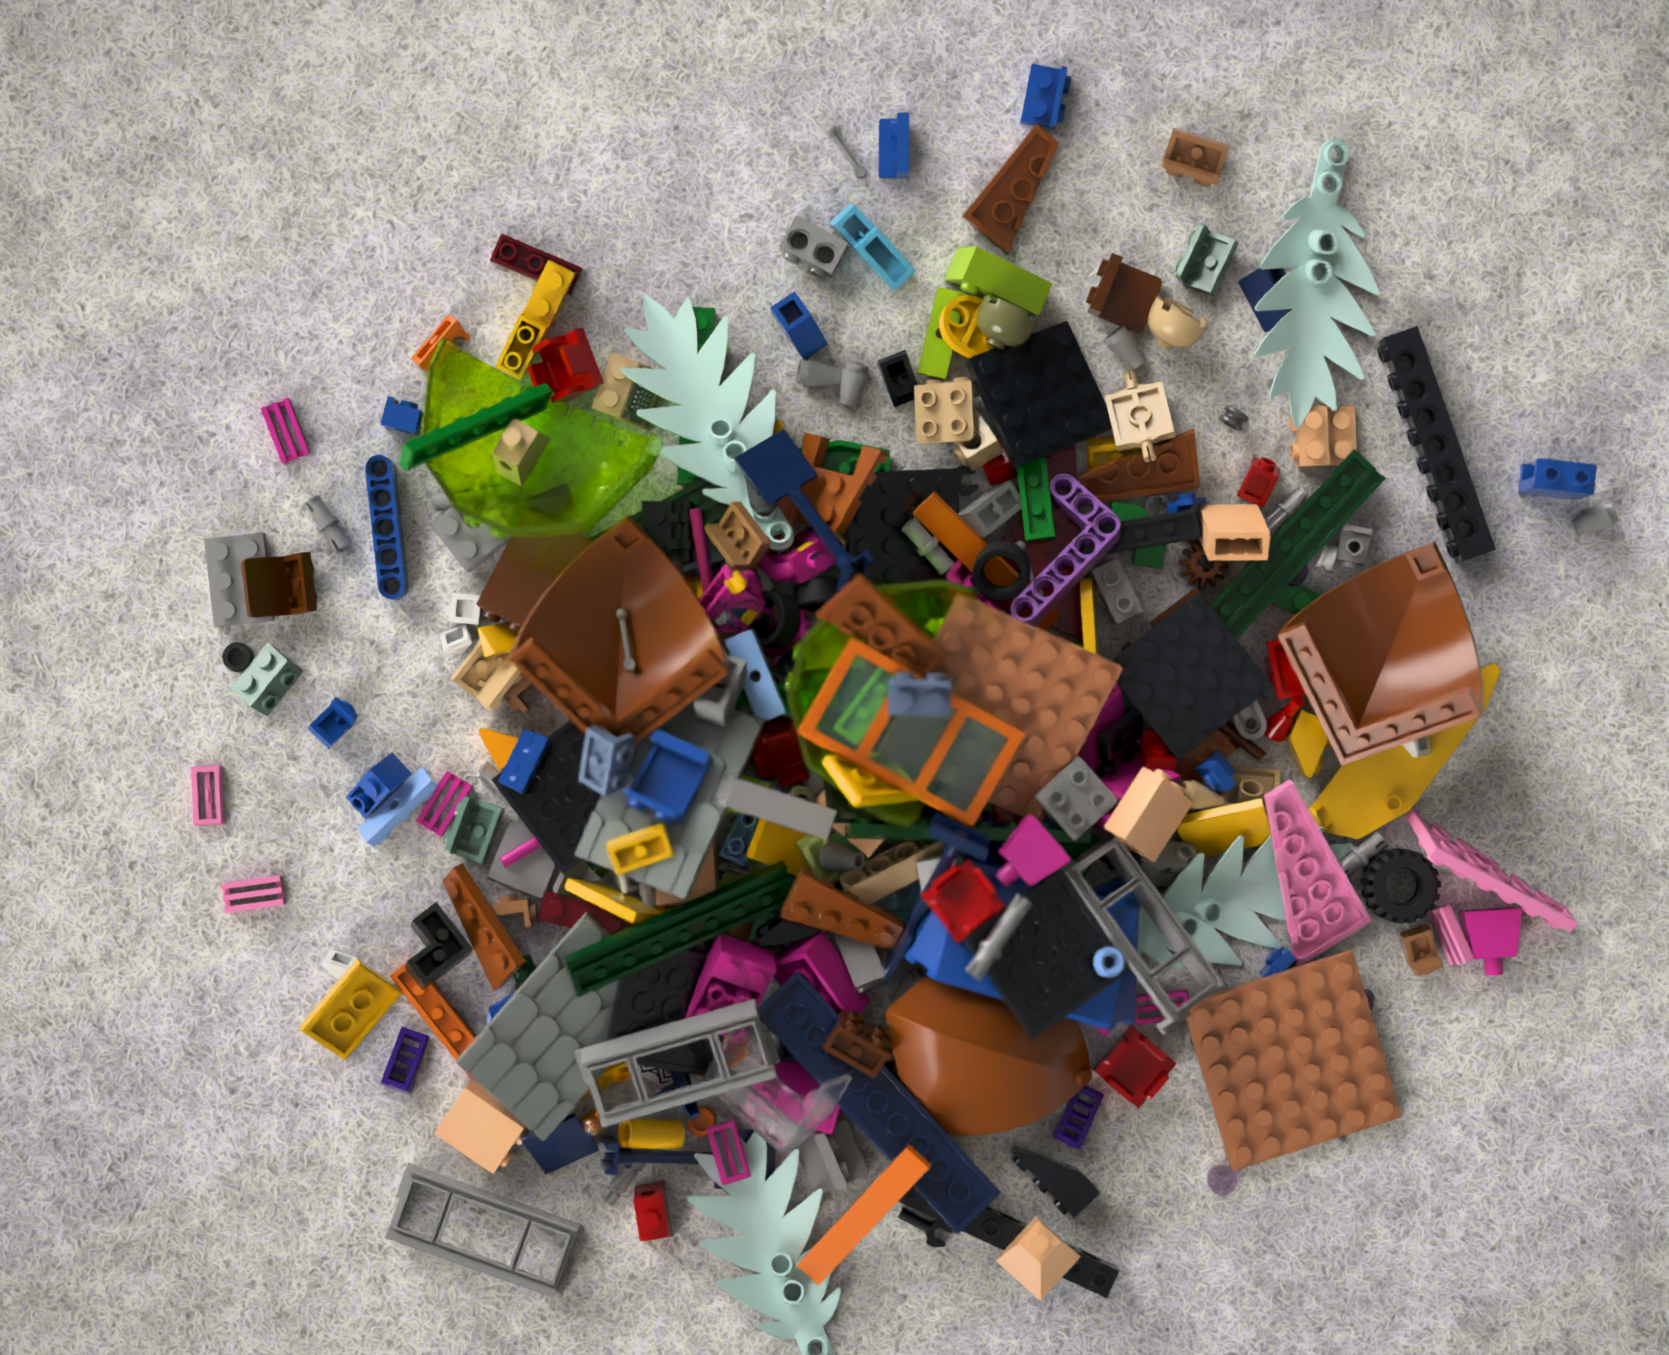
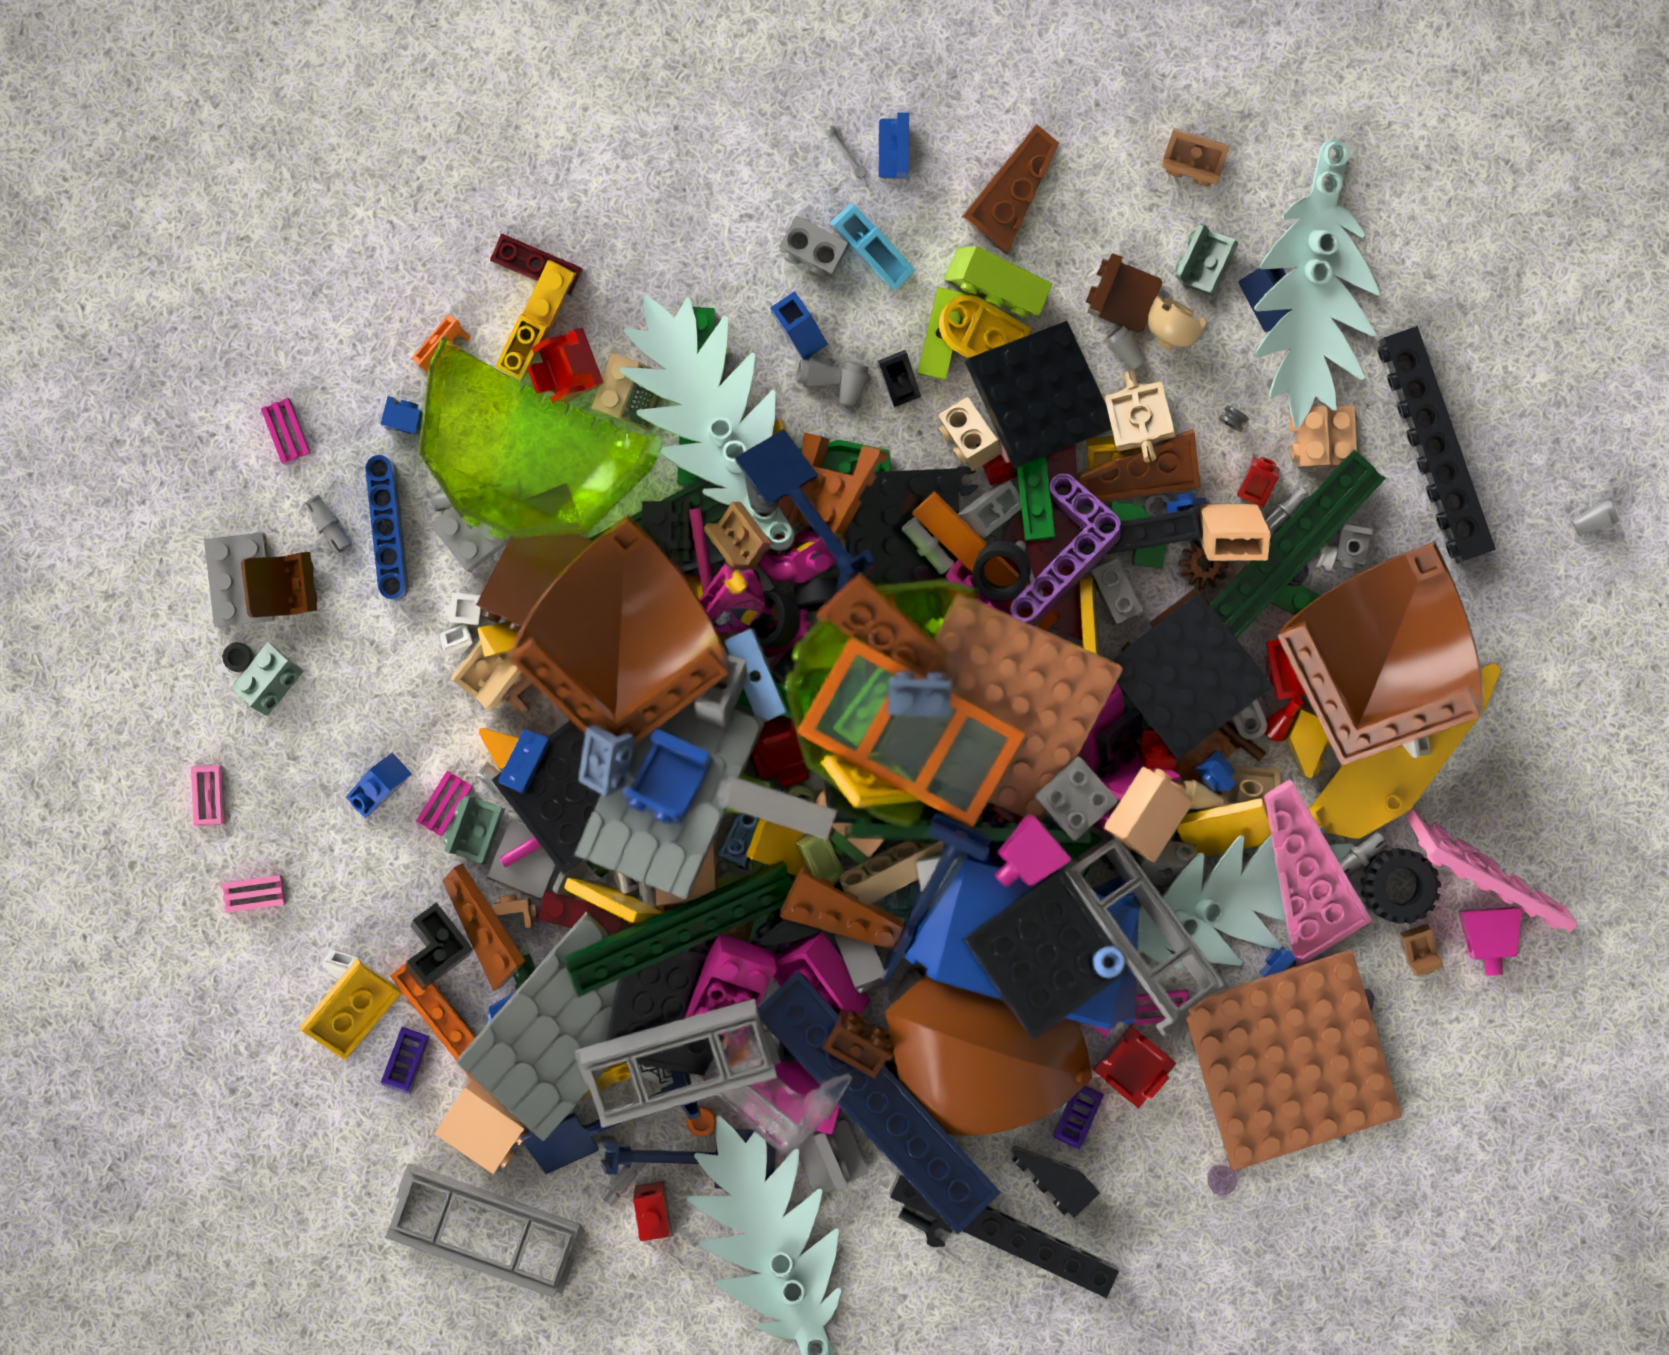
blue bracket [308,697,358,749] -> none
light blue tile [358,767,438,848] -> none
green plate [399,383,552,471] -> none
tan torso [492,418,551,487] -> none
clear orange plate [581,1109,607,1135] -> none
yellow slope [606,822,675,875] -> none
light grey hinge [616,608,636,671] -> none
yellow pin [618,1118,685,1149] -> none
dark pink tile [705,1118,751,1185] -> none
orange tile [796,1144,931,1285] -> none
light grey cone [819,842,865,872] -> none
tan bracket [914,377,980,445] -> none
red panel [920,858,1006,944] -> none
light grey pin [965,894,1032,981] -> none
olive cylinder [977,296,1038,350] -> none
light nougat slope [996,1216,1081,1301] -> none
blue bracket [1020,64,1071,130] -> none
bright pink tile [1427,904,1474,965] -> none
blue panel [1518,458,1597,500] -> none

